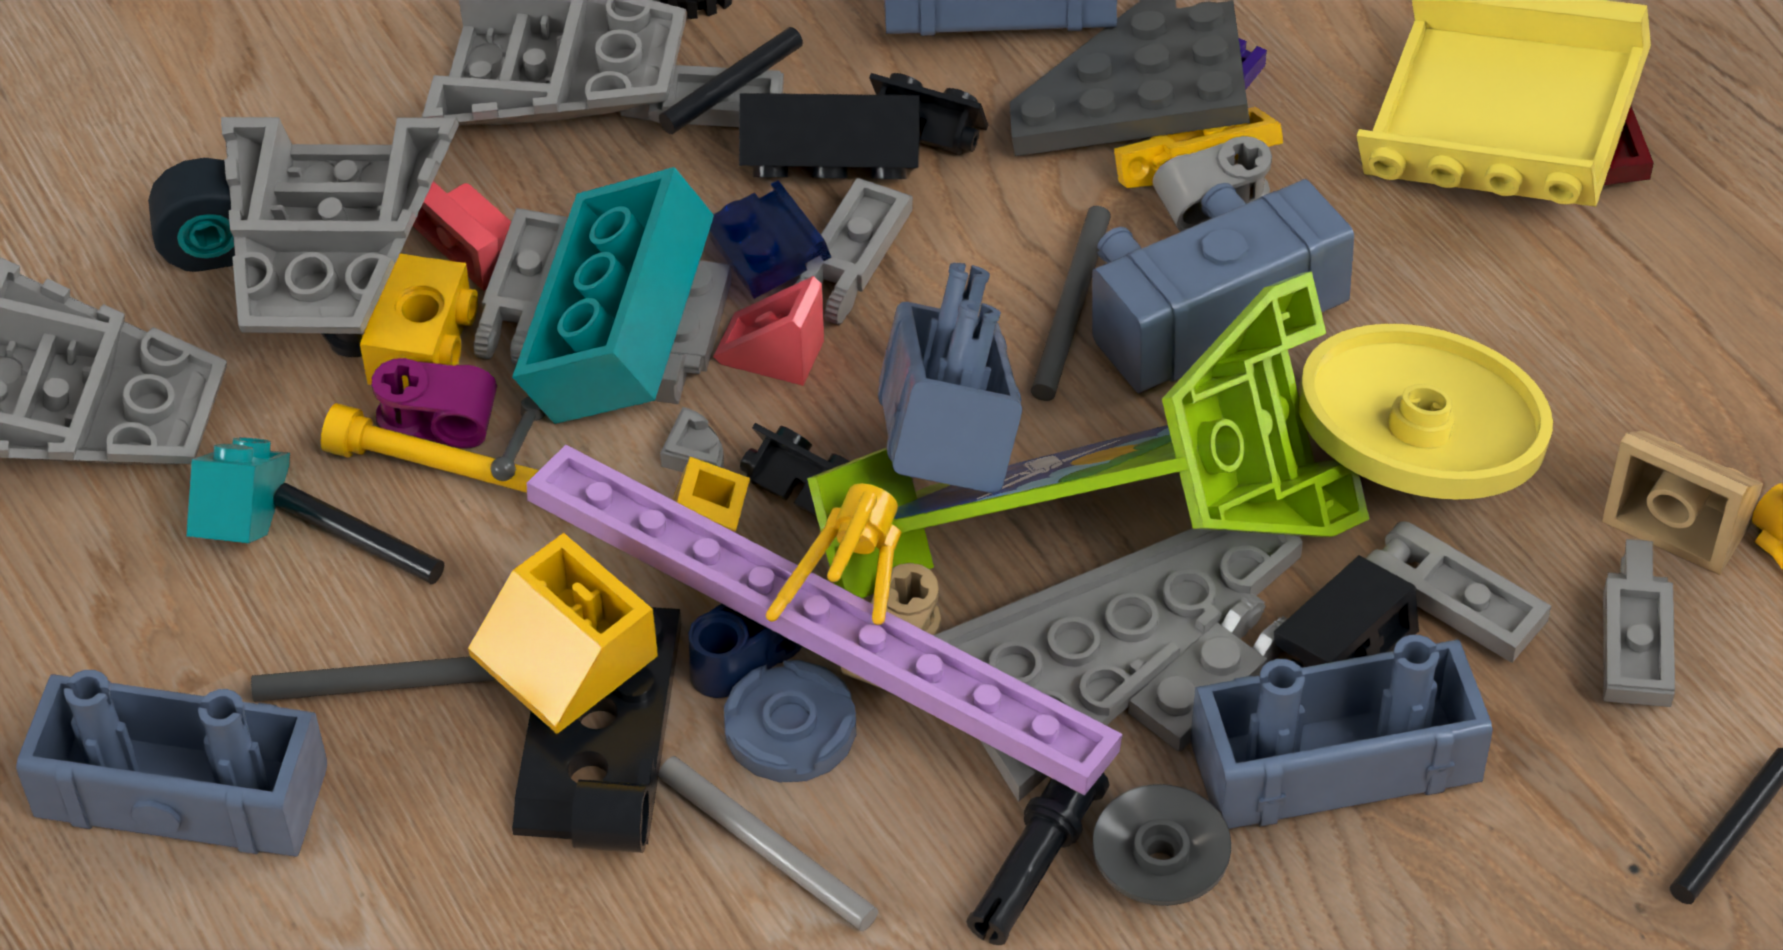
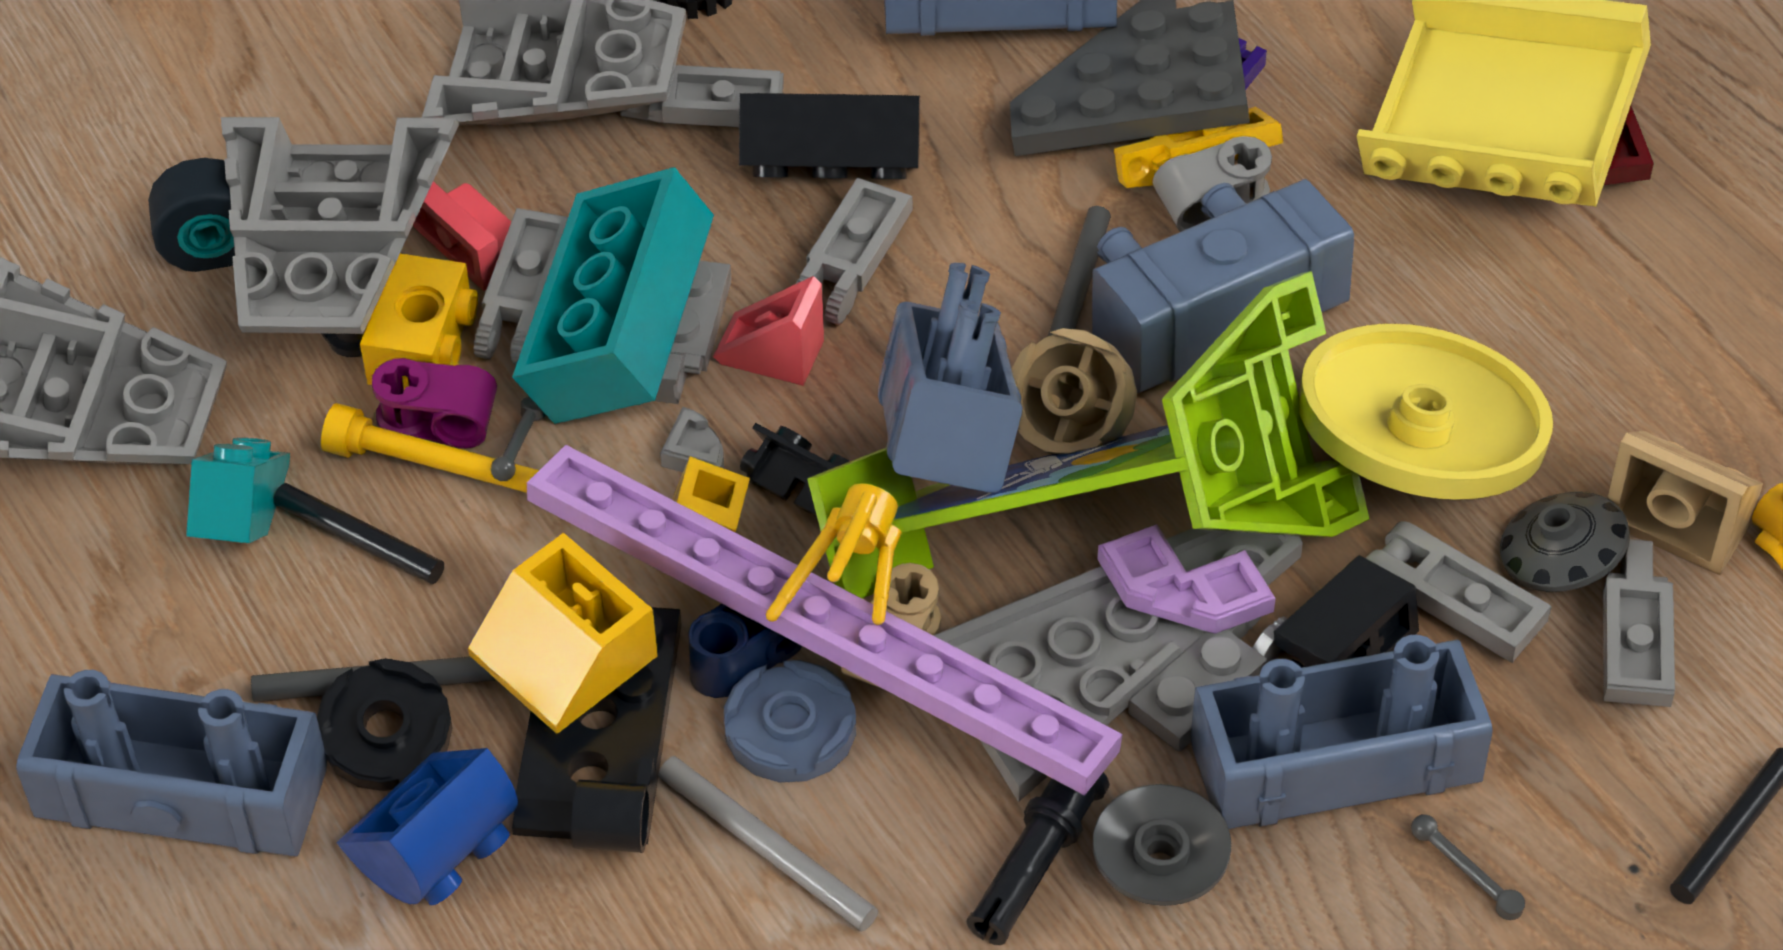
black bar [659,27,803,134] -> none
clear blue plate [708,180,832,299] -> none
black hinge [869,73,989,155] -> none
none -> black tile [317,658,453,791]
none -> blue brick [336,748,518,906]
none -> tan cylinder [1011,328,1137,454]
none -> lavender tile [1097,524,1276,634]
none -> dark grey hinge [1411,814,1525,920]
none -> dark grey dish [1500,492,1630,592]

